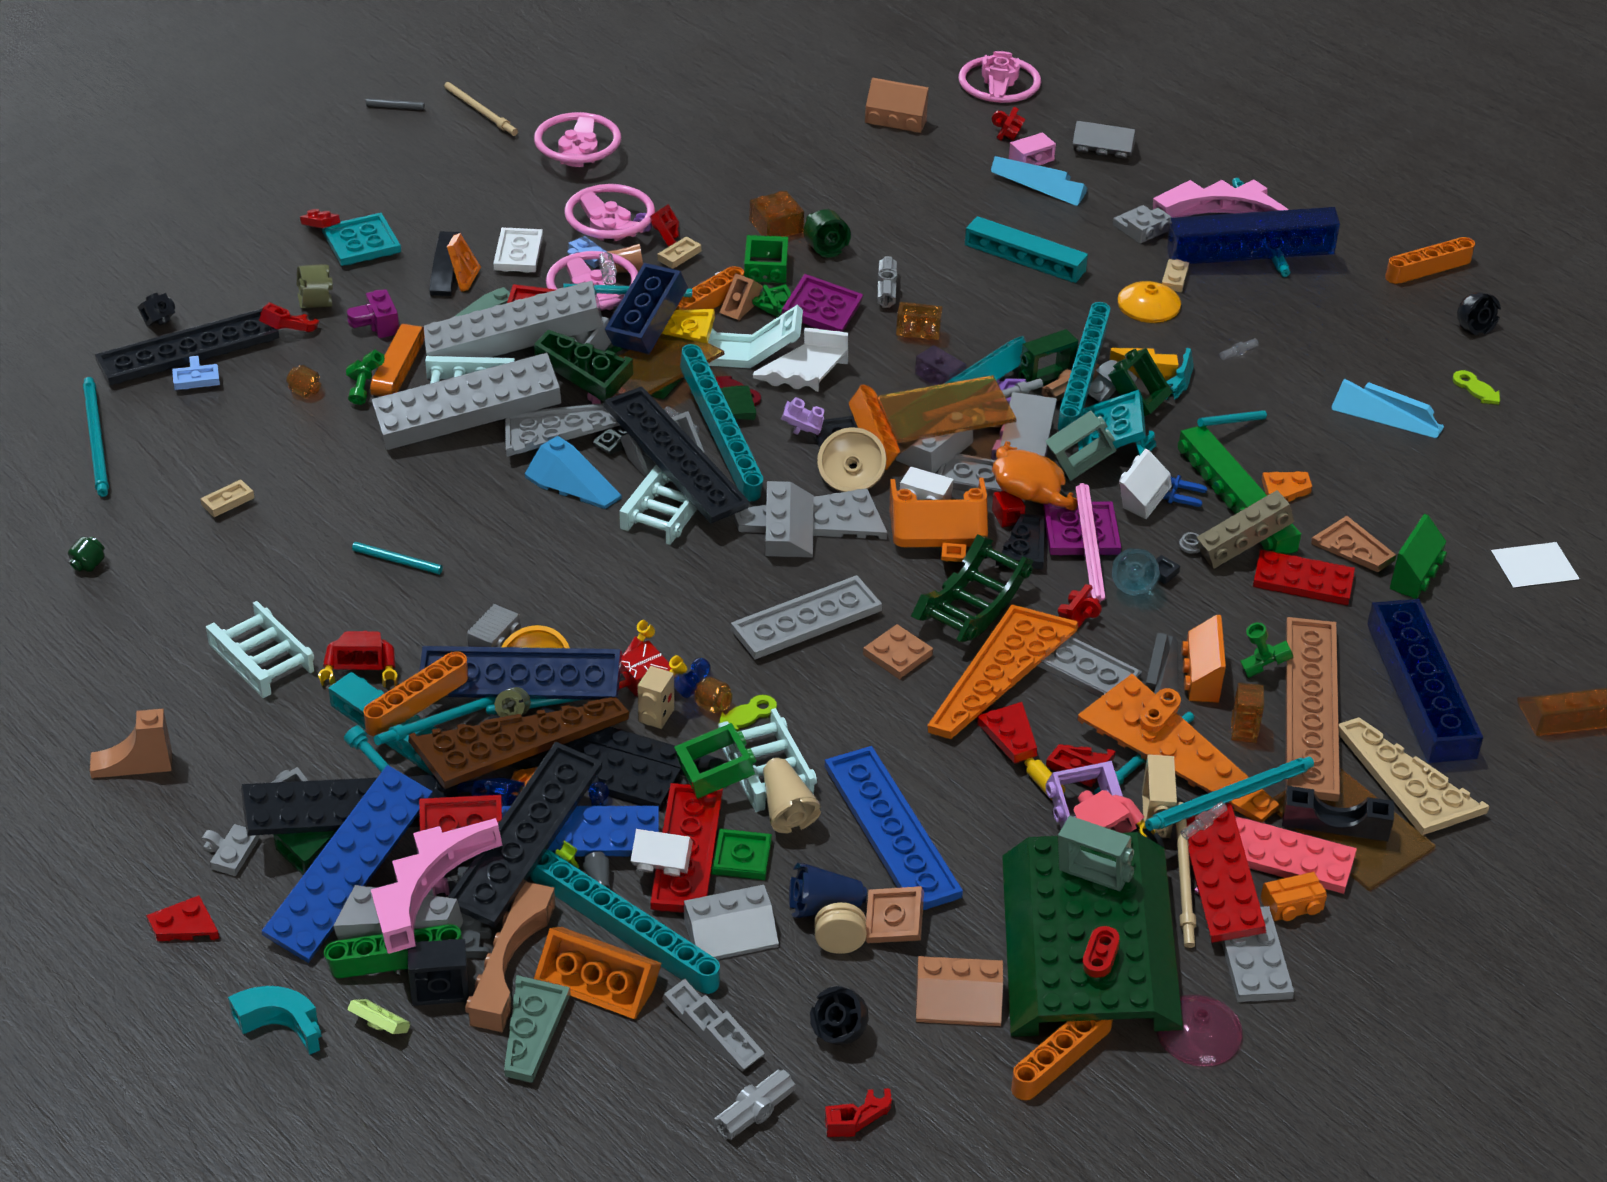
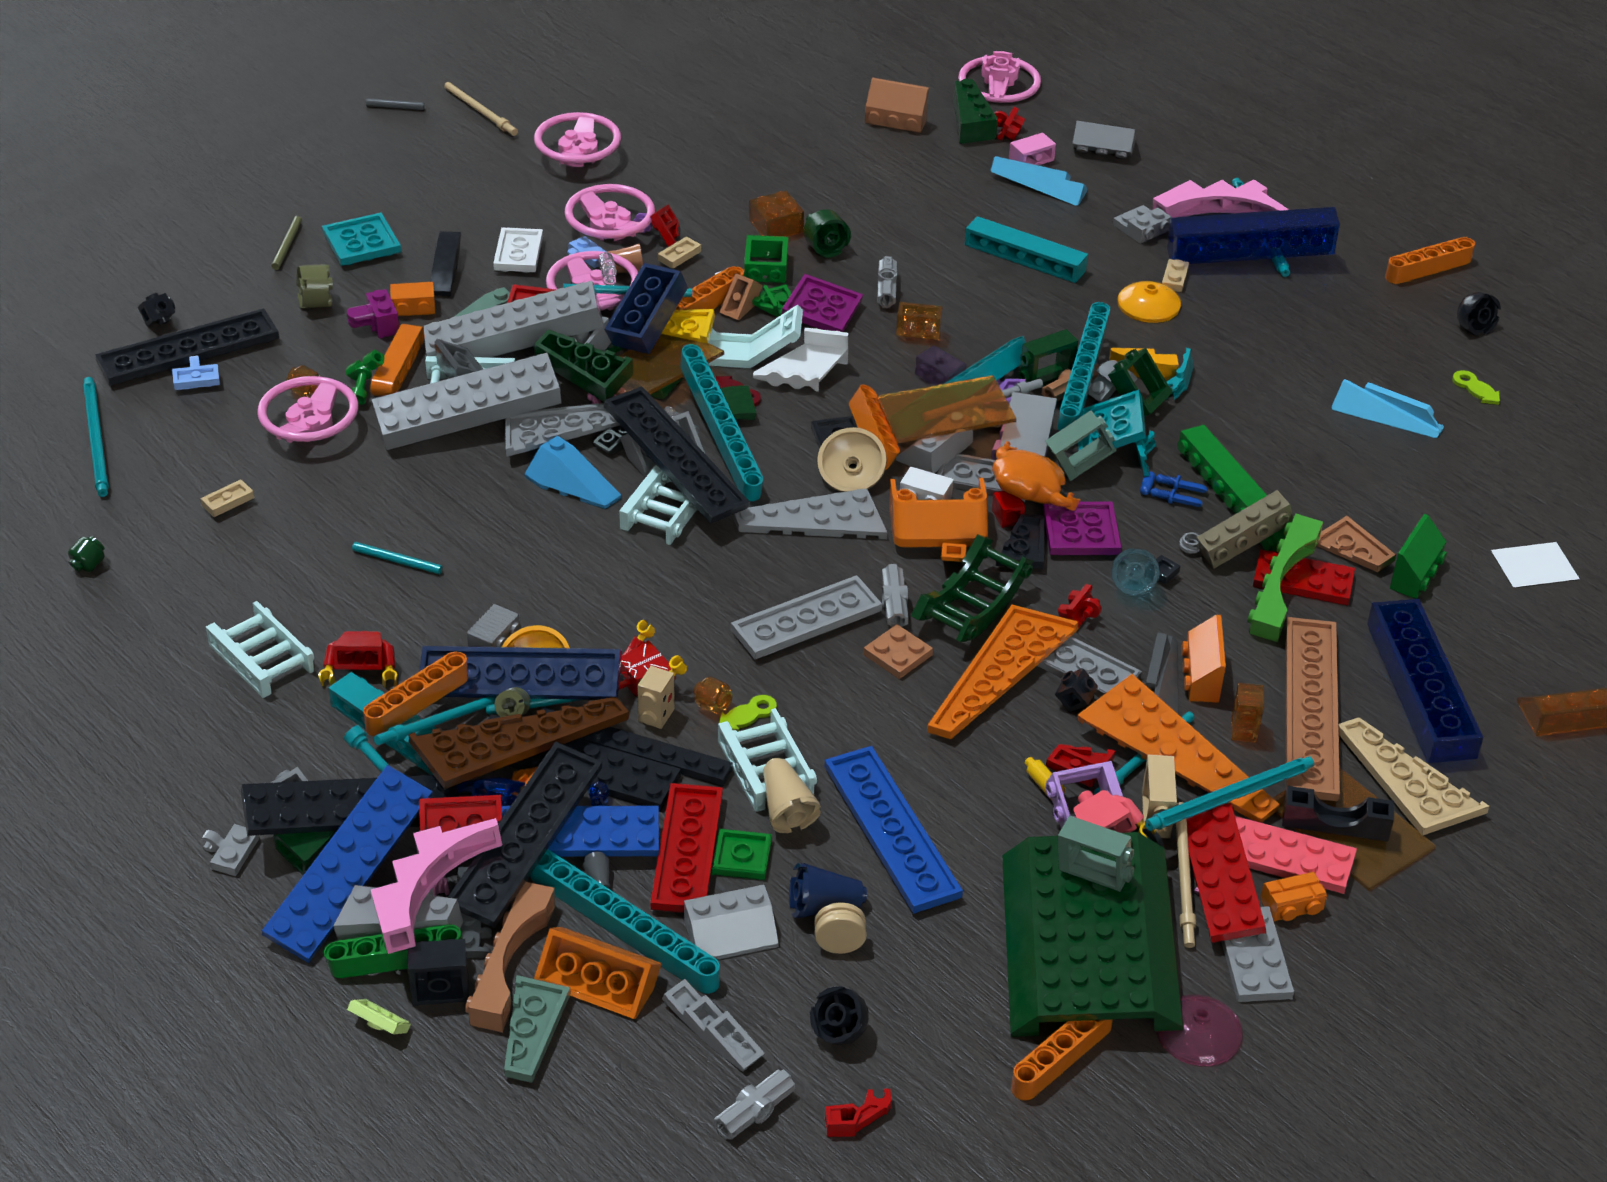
nougat arch [90,709,172,778] -> none
red wing [146,895,219,941] -> none
teal arch [228,986,322,1055] -> none
red piece [259,302,319,332] -> none
red plate [300,209,341,228] -> none
orange wing [447,233,481,292] -> none
lime hand [555,840,579,868] -> none
white brick [631,829,693,876] -> none
clear blue piece [674,658,711,699] -> none
green window [674,723,756,799] -> none
light grey slope [765,481,814,557] -> none
lavender hips [781,397,824,435] -> none
nougat plate [866,886,924,943] -> none
nougat slope [916,956,1003,1027] -> none
red wing [977,702,1037,763] -> none
bright pink axle [1075,483,1106,603] -> none
red plate [1083,926,1120,978] -> none
white slope [1119,449,1172,519] -> none
orange plate [1140,688,1181,732] -> none
clear bar [1181,802,1227,840] -> none
teal bar [1197,410,1267,427] -> none
clear bar [1220,338,1258,360] -> none
green bar [1240,622,1294,678] -> none
orange wing [1261,471,1312,502] -> none
none -> bright pink piece [257,376,358,443]
none -> olive bar [271,216,302,270]
none -> orange brick [390,282,435,316]
none -> dark grey slope [435,339,484,379]
none -> light grey piece [882,564,908,627]
none -> dark green wedge [953,79,998,144]
none -> black brick [1055,668,1098,712]
none -> bright green arch [1247,513,1323,642]

